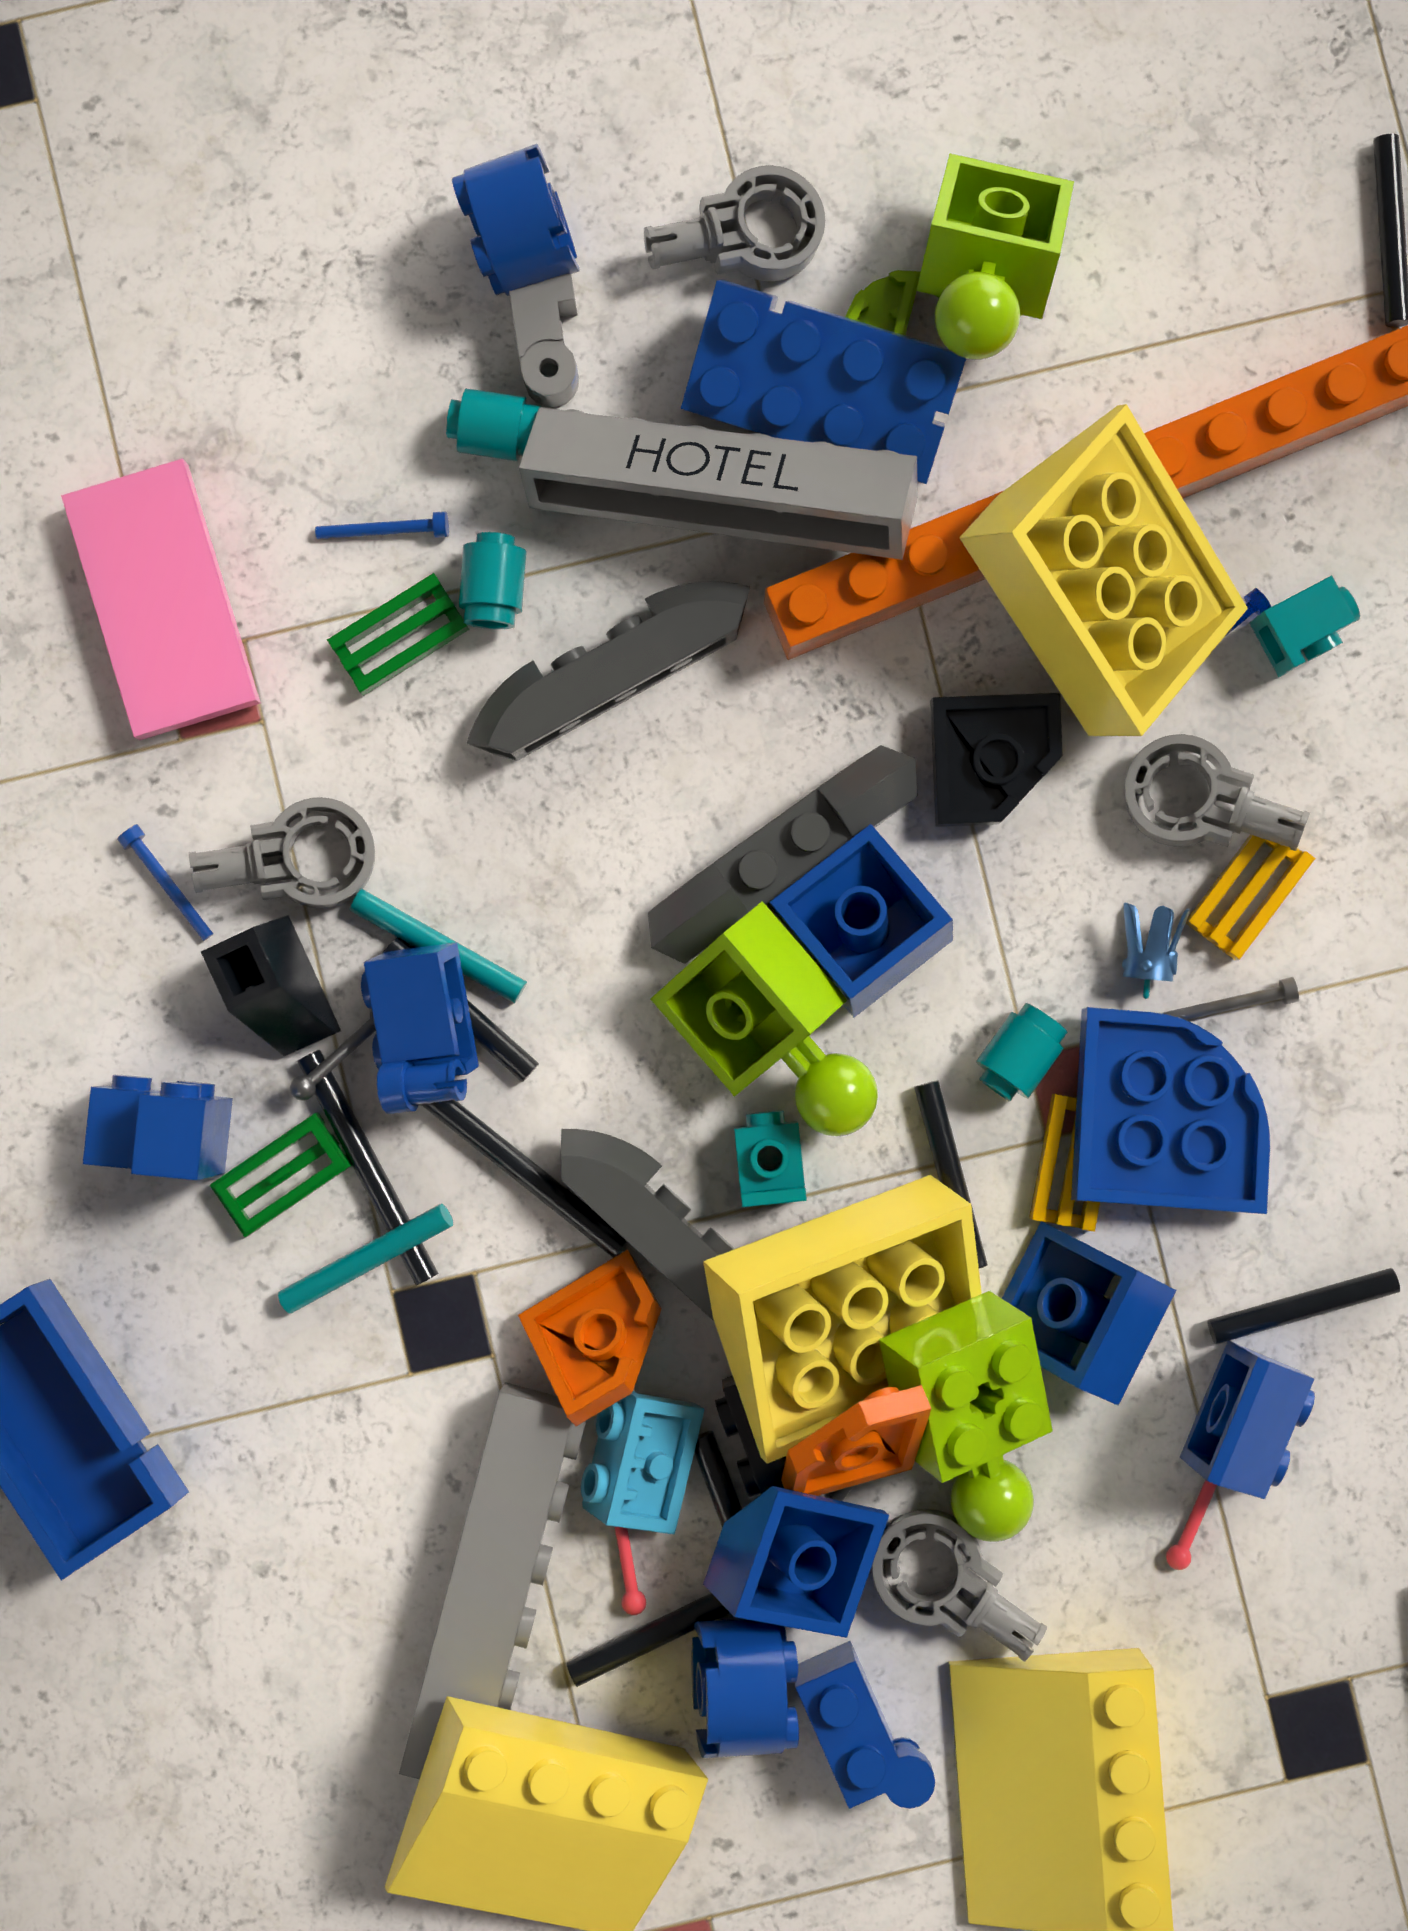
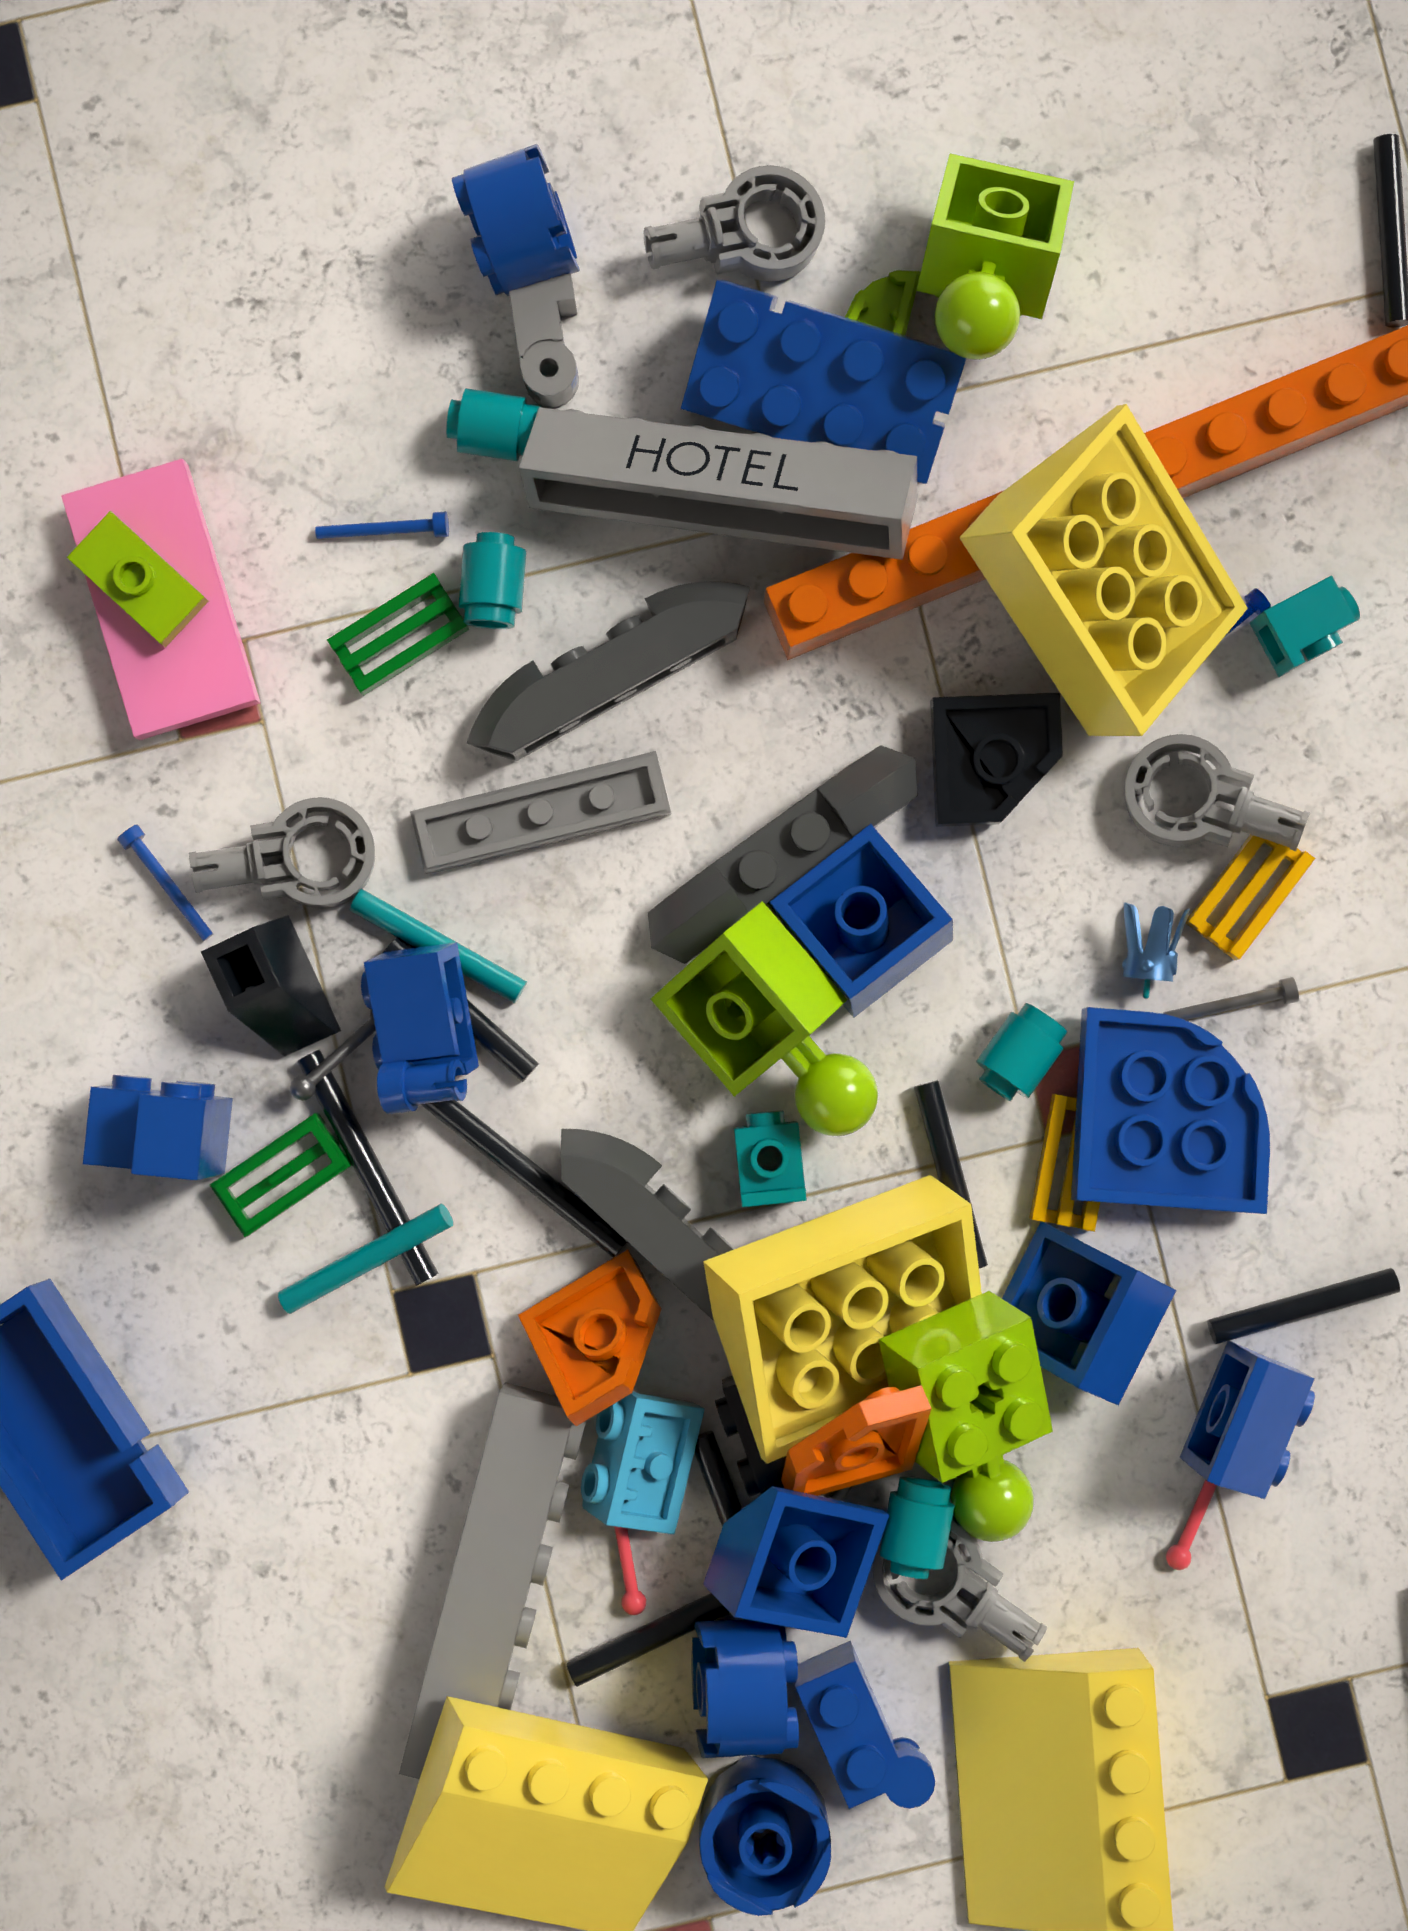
none -> lime plate [67,511,209,648]
none -> light grey tile [410,751,671,874]
none -> blue brick [699,1756,831,1916]
none -> teal brick [879,1476,955,1579]

